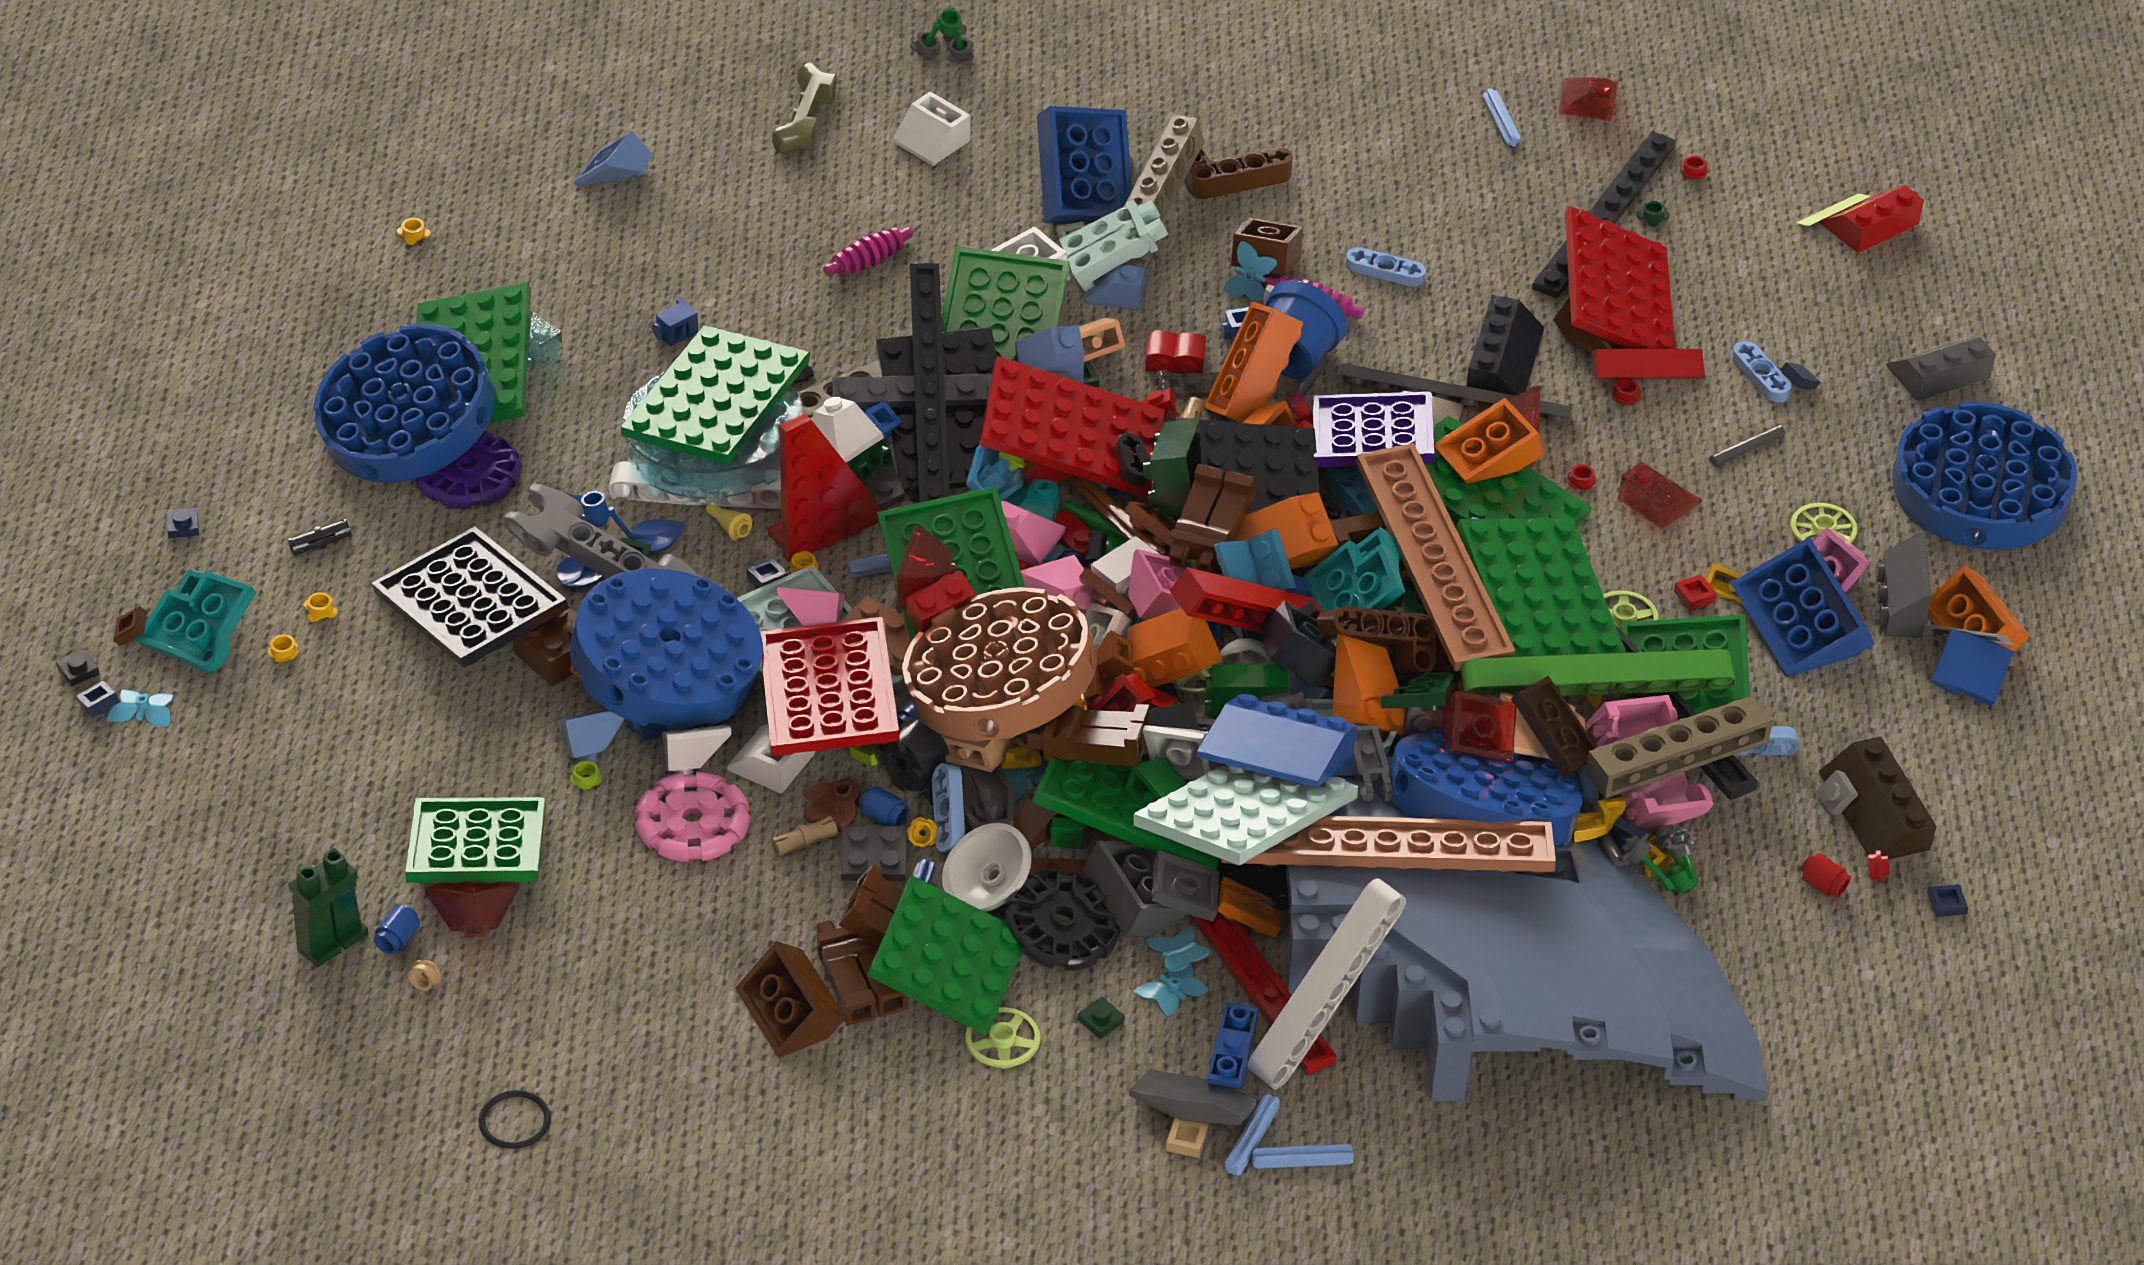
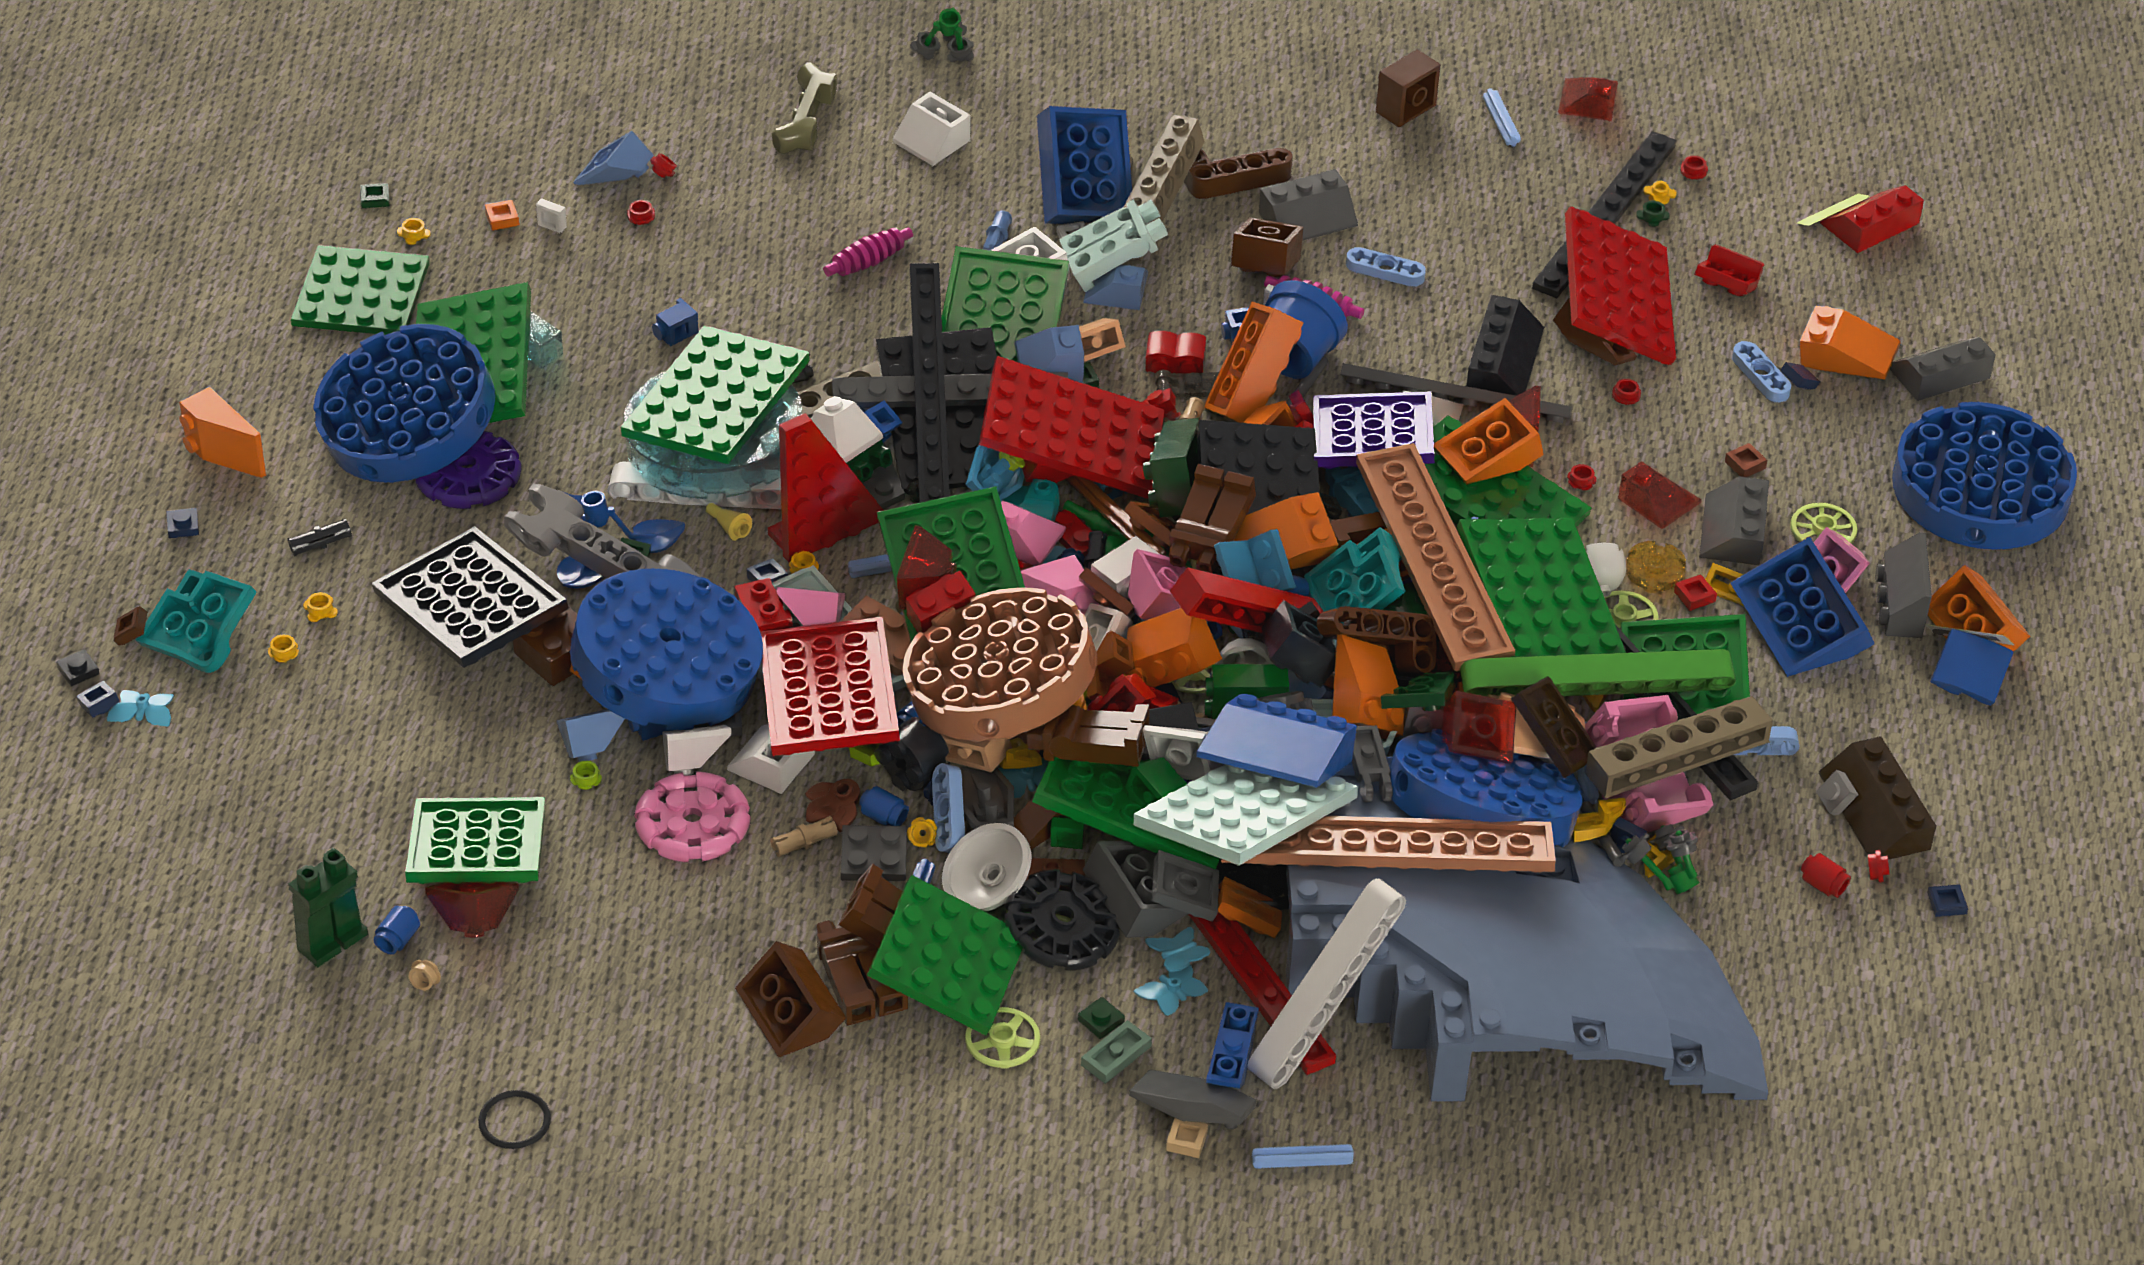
black beam [1114,433,1149,486] -> none
medium azure piece [1223,241,1277,301] -> none
light blue axle [1225,1094,1280,1176] -> none
red tile [1592,349,1705,380] -> none
dark grey bar [1709,425,1785,467] -> none
none -> orange slope [179,387,266,478]
none -> plate [291,245,430,335]
none -> dark green tile [360,183,390,209]
none -> orange plate [485,200,519,231]
none -> white tile [536,199,567,233]
none -> red plate [627,200,655,225]
none -> red plate [650,153,677,178]
none -> red brick [734,578,793,631]
none -> medium blue axle [983,210,1012,250]
none -> sand green plate [1081,1020,1152,1084]
none -> dark grey slope [1259,169,1358,241]
none -> reddish brown brick [1376,49,1441,127]
none -> white cylinder [1586,542,1626,598]
none -> clear yellow plate [1626,541,1686,593]
none -> yellow plate [1643,181,1677,205]
none -> red bracket [1694,244,1764,296]
none -> dark grey slope [1699,476,1769,566]
none -> copper plate [1725,443,1768,477]
none -> orange slope [1800,306,1900,380]

